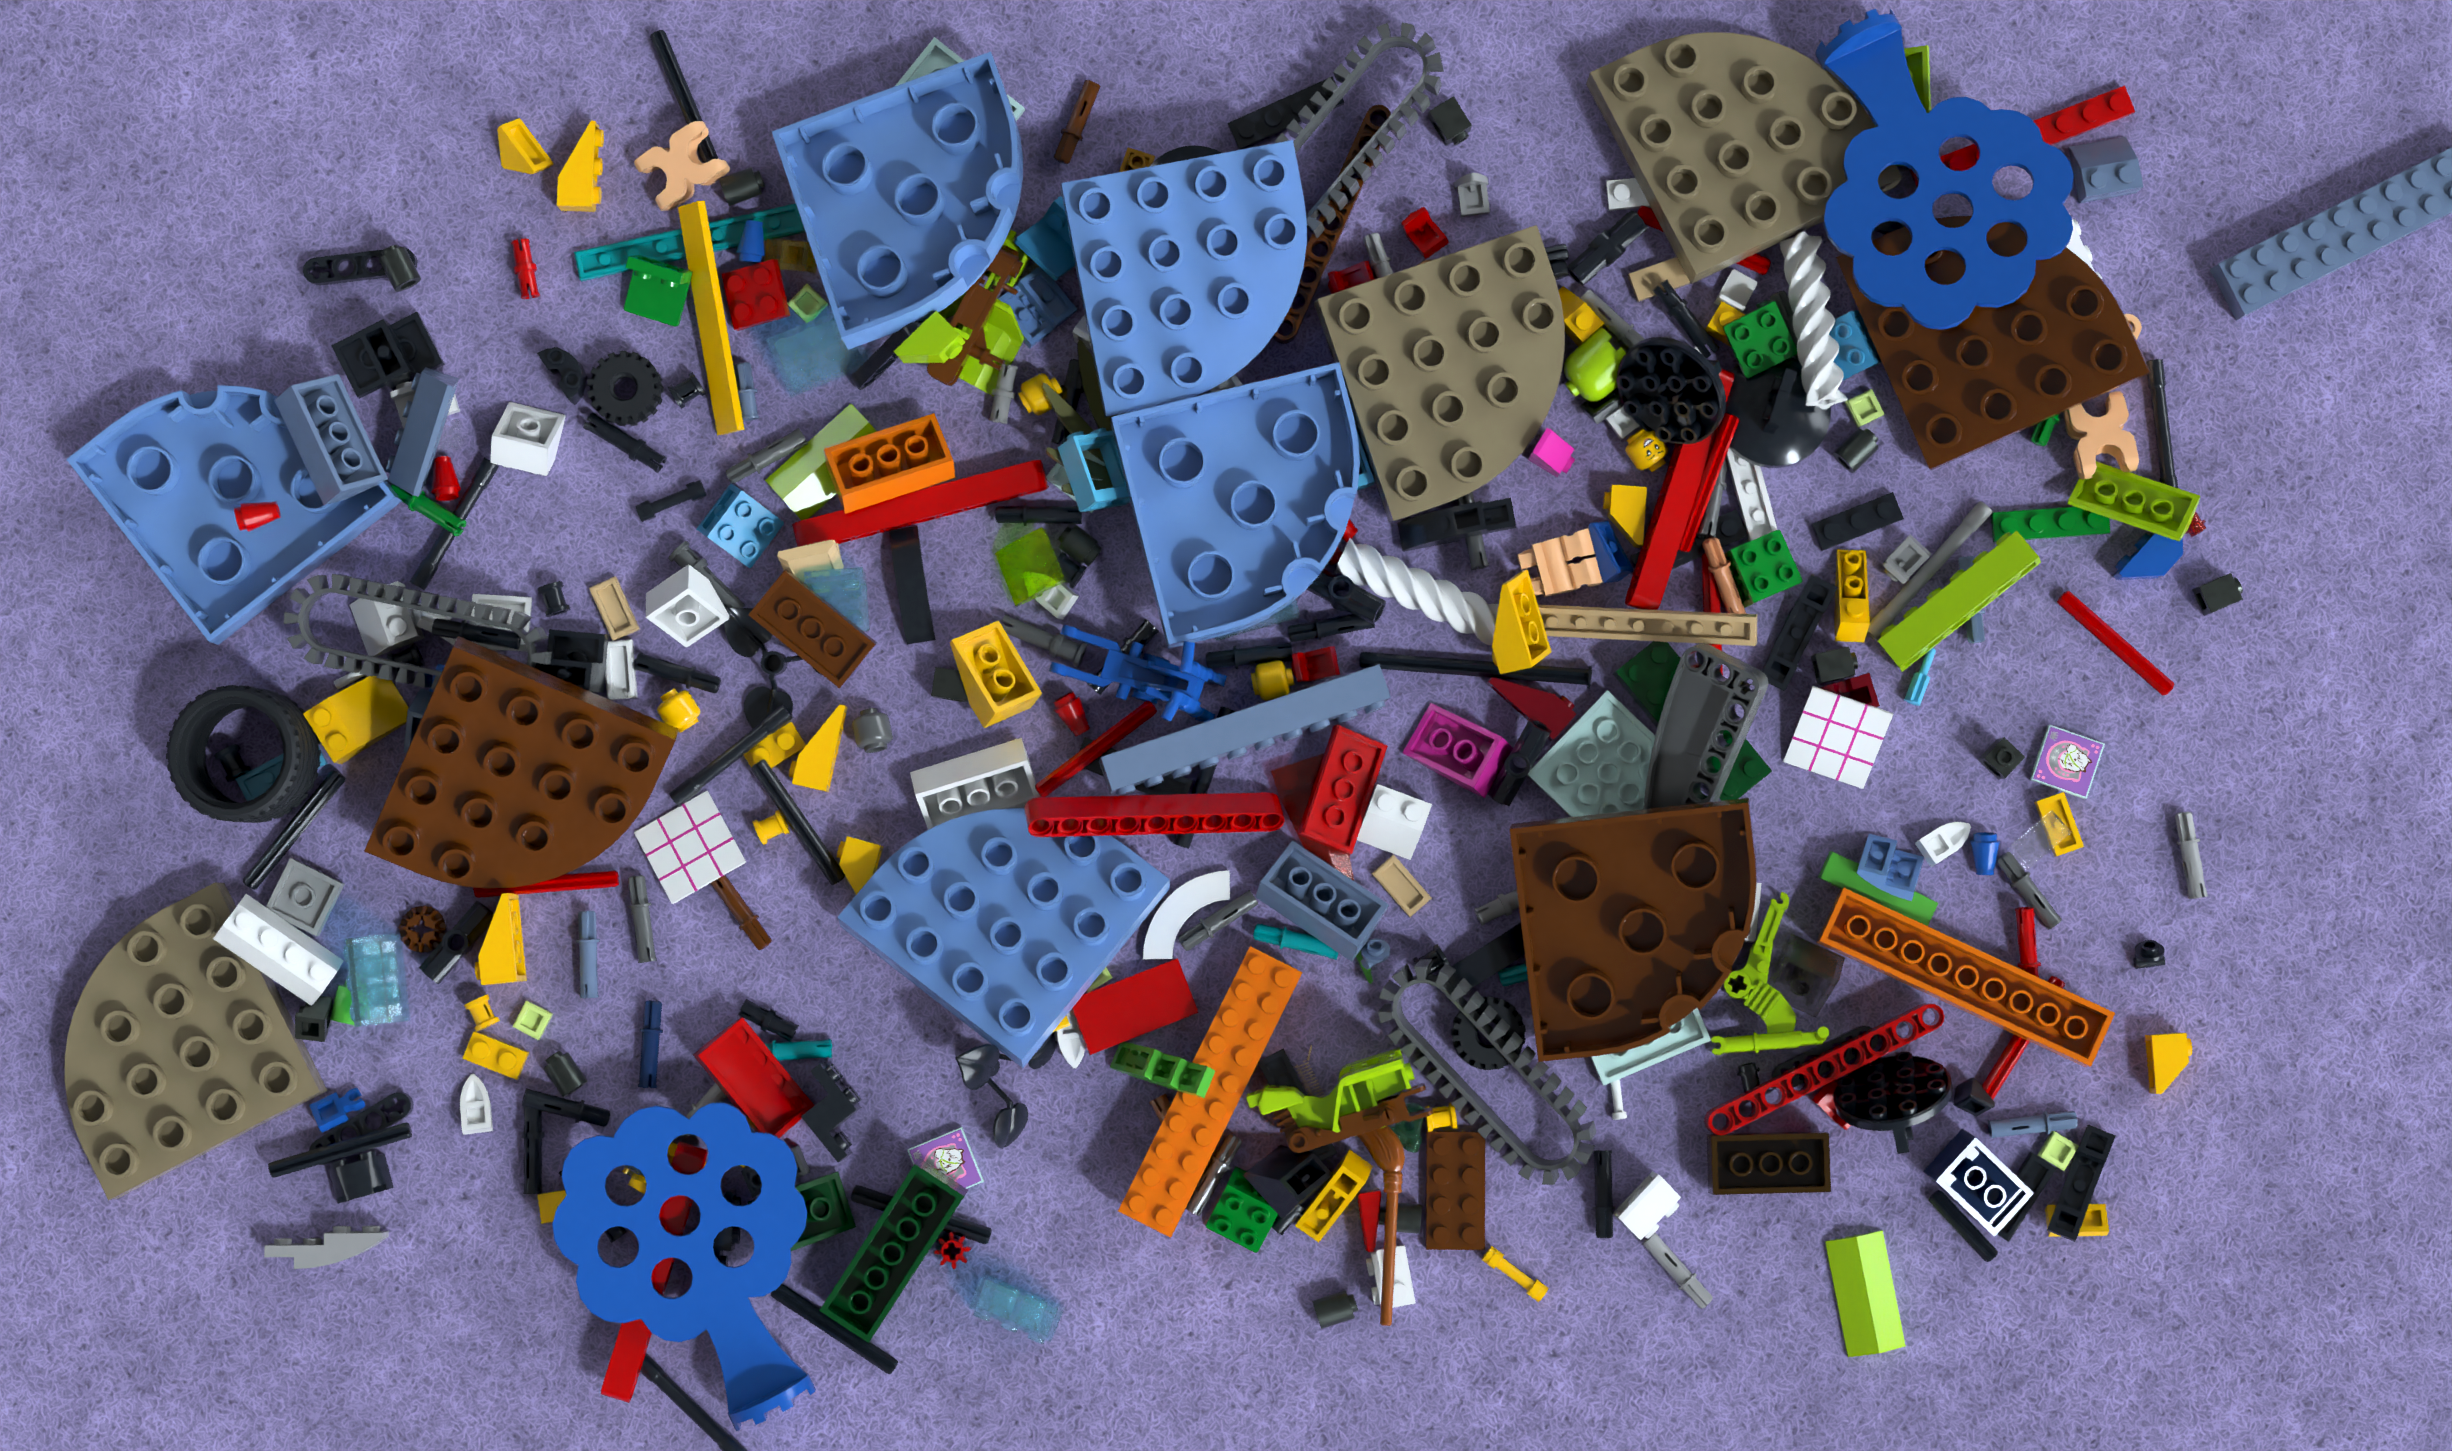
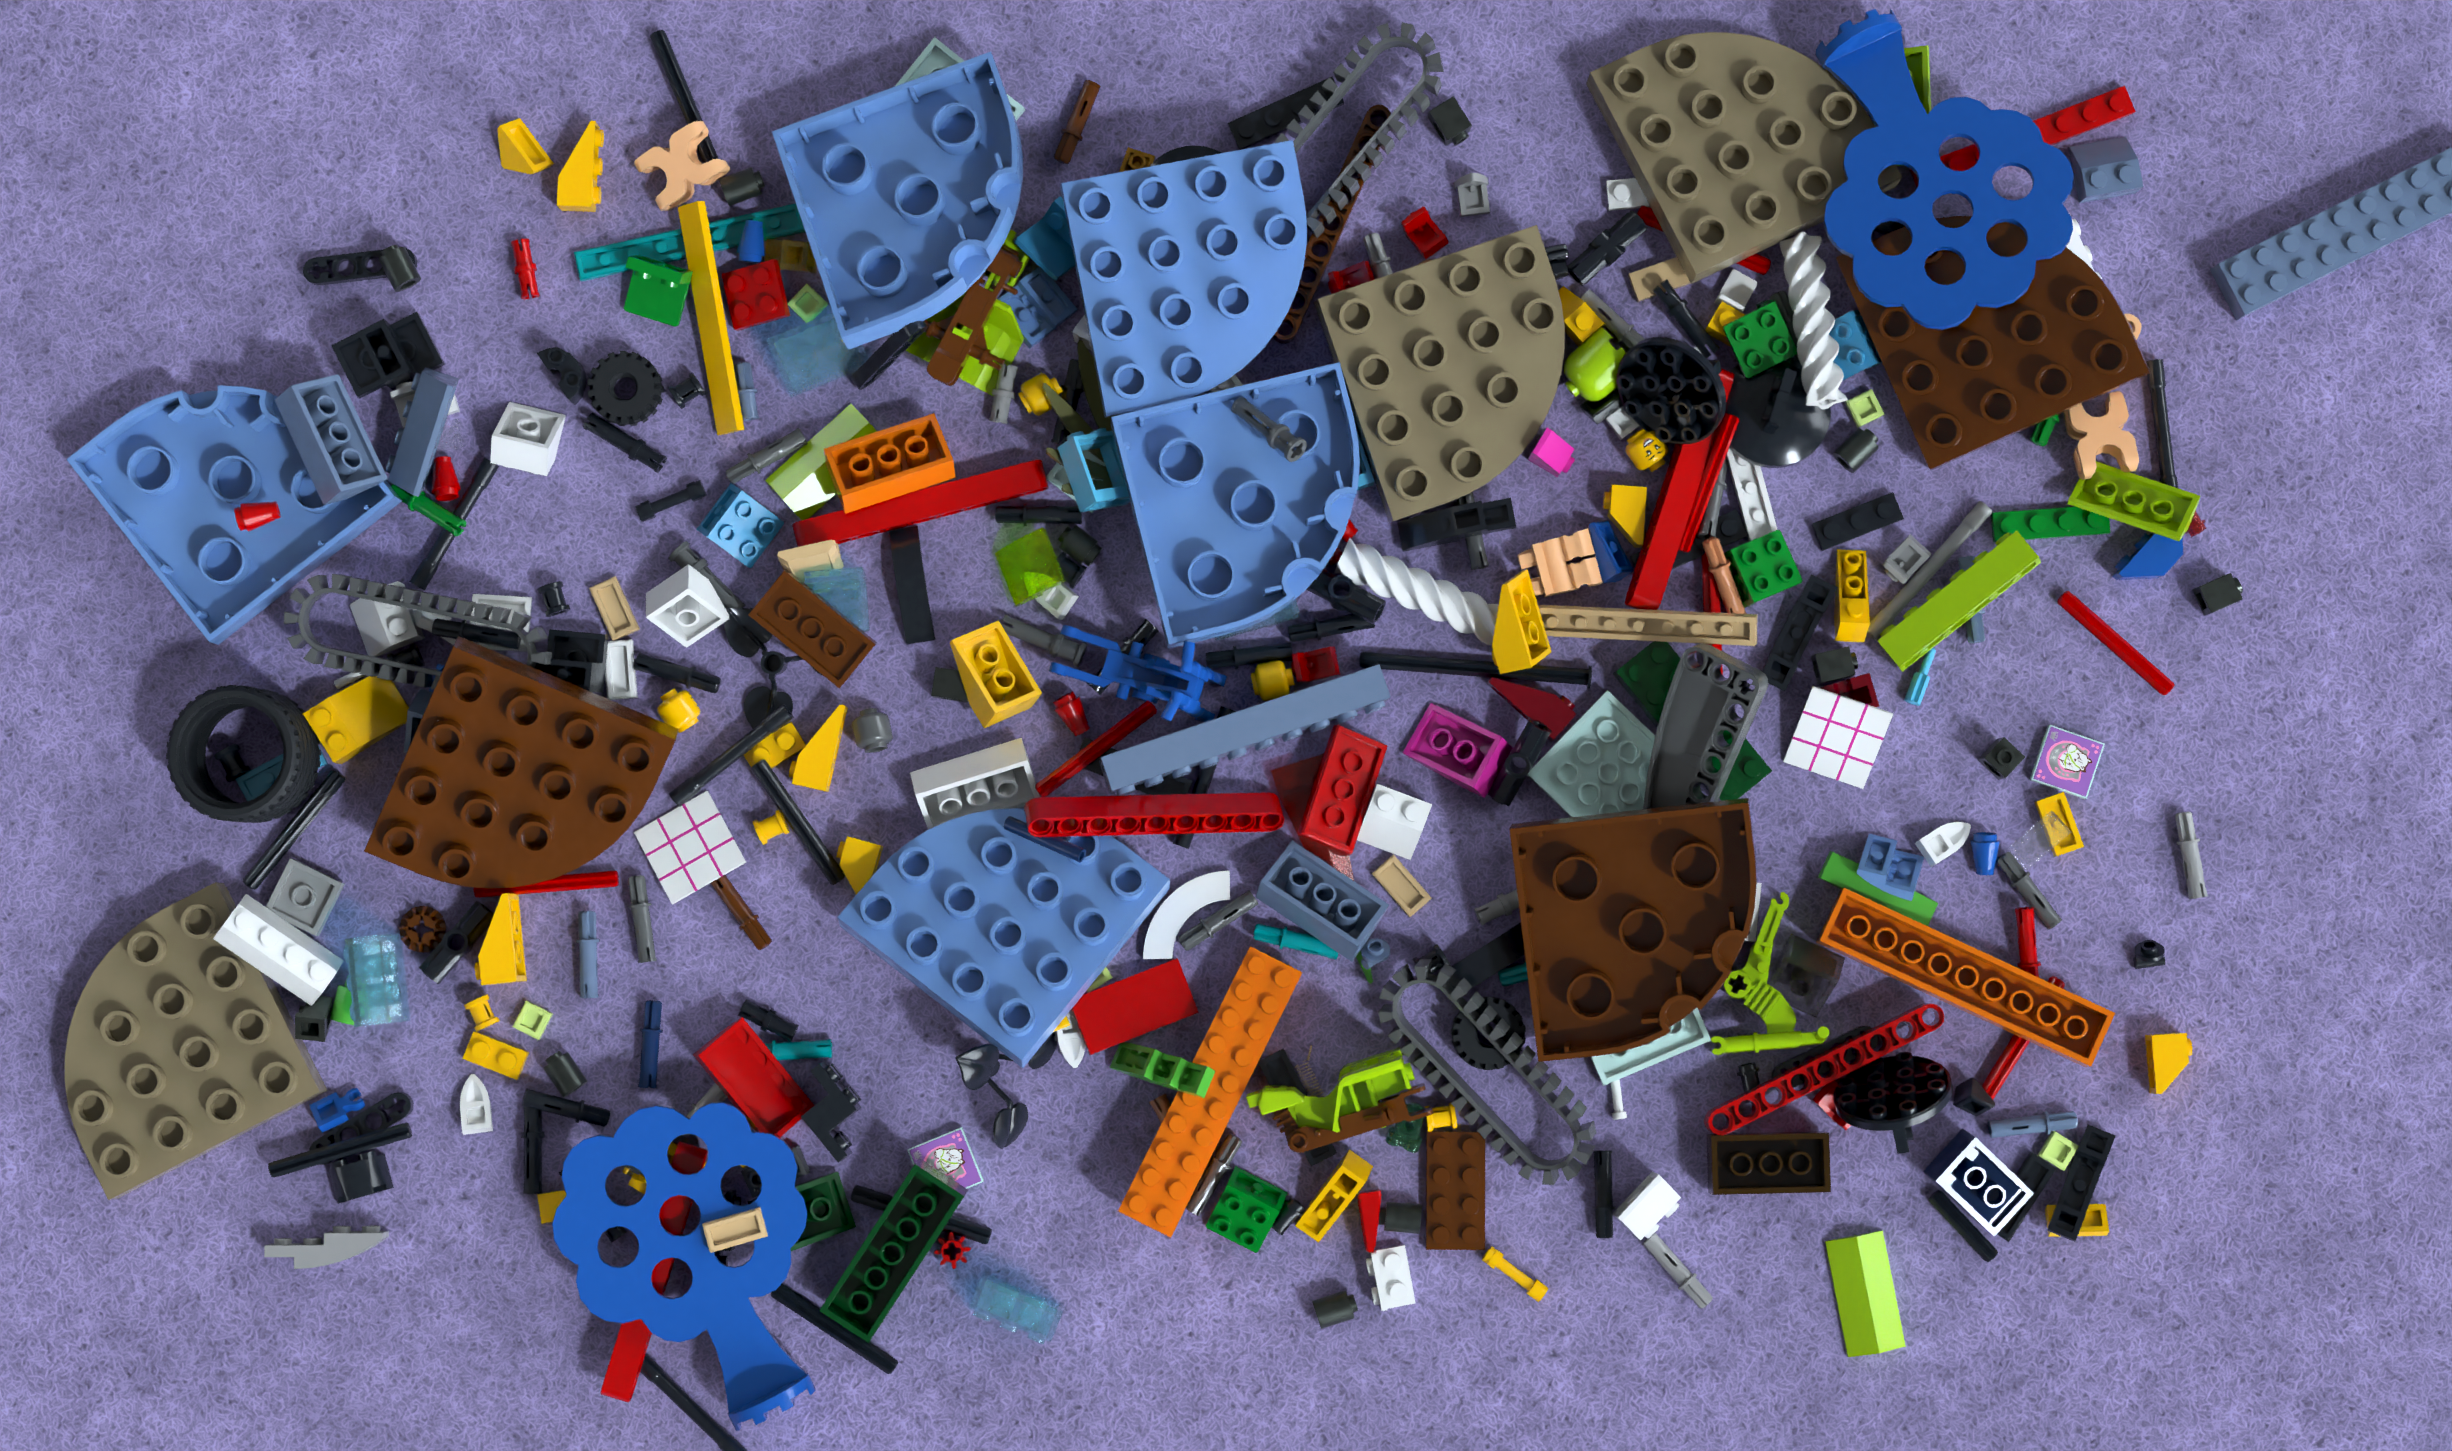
lime slope [894,311,965,363] -> none
black slope [1243,1145,1333,1219] -> none
dark orange piece [1357,1126,1405,1326] -> none
none -> tan tile [702,1207,768,1253]
none -> dark blue piece [1004,816,1086,863]
none -> dark grey pin [1231,397,1307,462]

